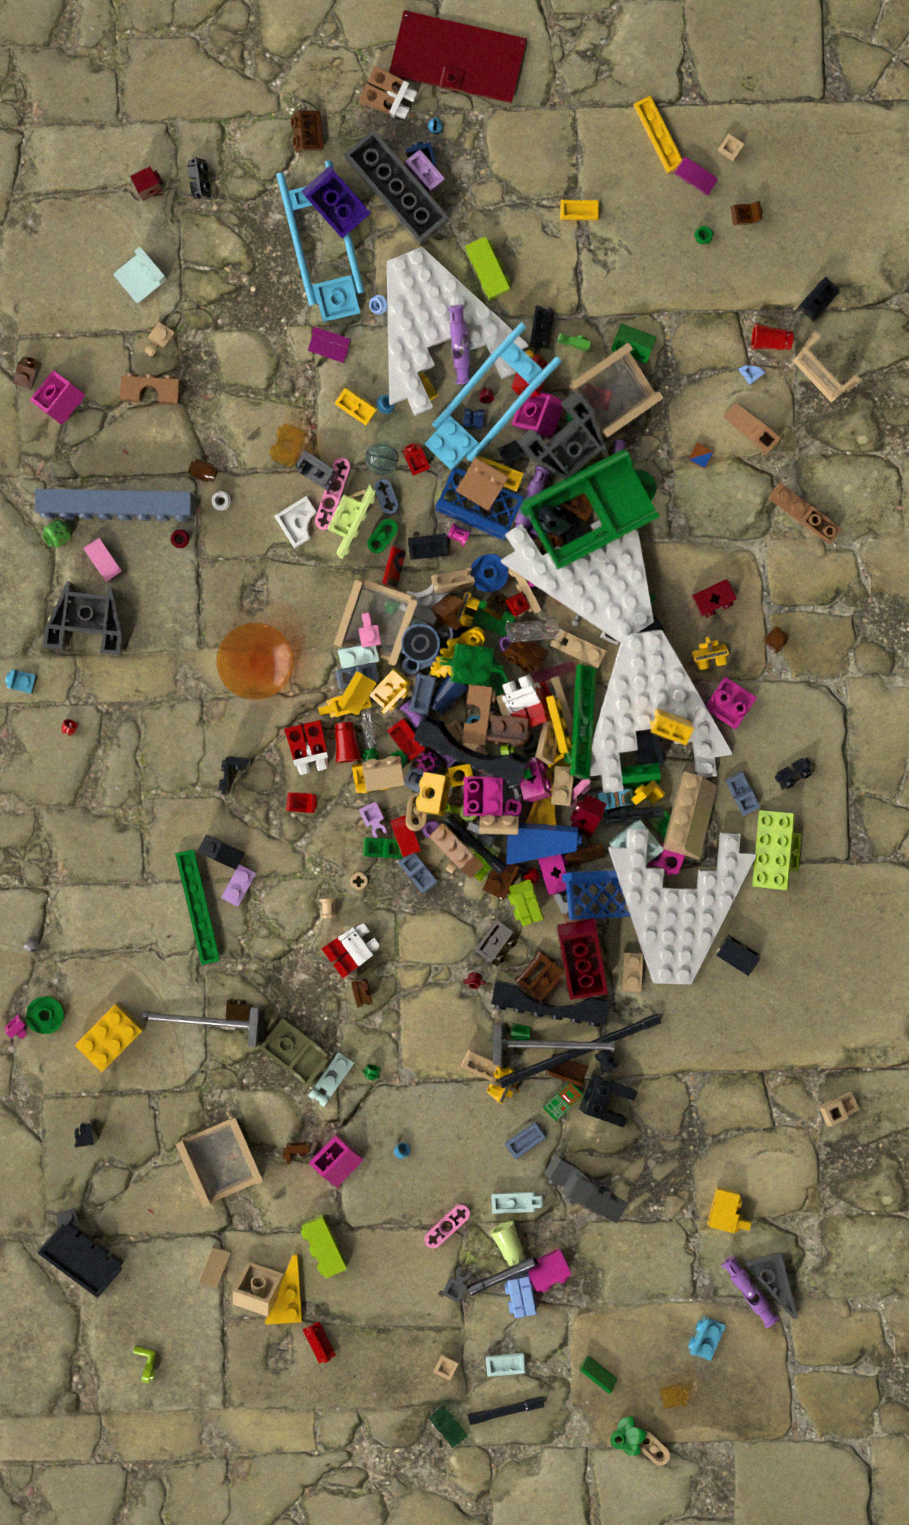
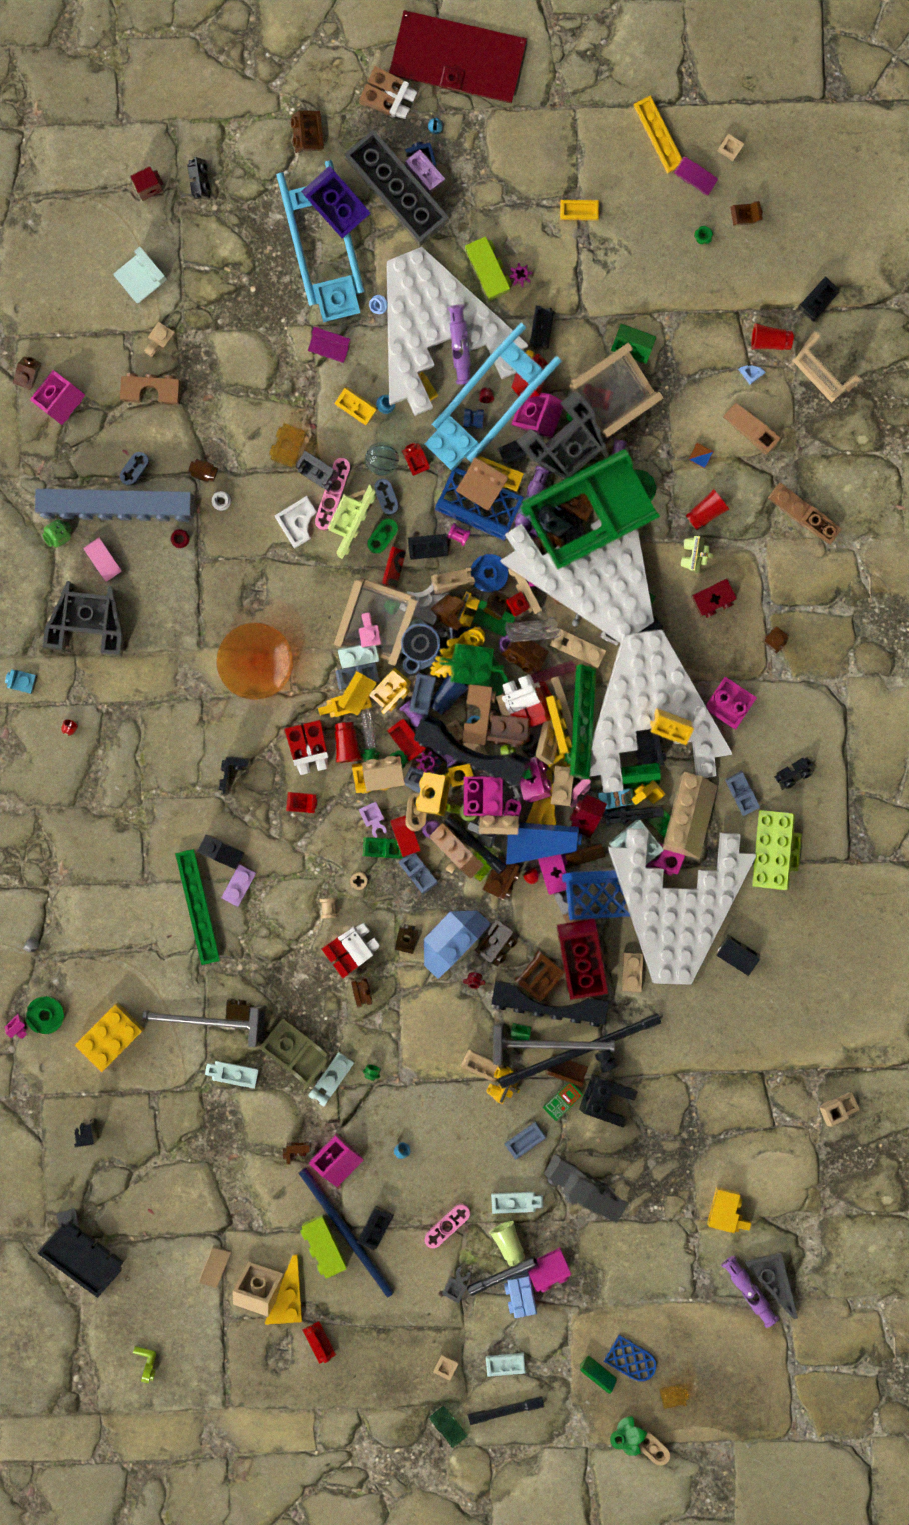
clear piece [176,1117,263,1208] -> none
lime brick [507,880,544,926] -> none
bright green plate [557,333,591,352] -> none
medium azure bracket [688,1316,726,1361] -> none
yellow hips [691,636,729,670] -> none
none -> sand blue beam [120,452,149,485]
none -> light aqua hinge [205,1061,259,1089]
none -> dark blue piece [298,1167,394,1298]
none -> black hinge [357,1205,394,1250]
none -> dark brown brick [395,924,418,954]
none -> medium blue wedge [424,910,491,979]
none -> magenta gear [509,263,533,288]
none -> blue window [604,1335,656,1381]
none -> yellowish green hips [681,536,714,573]
none -> red plant [686,489,730,530]

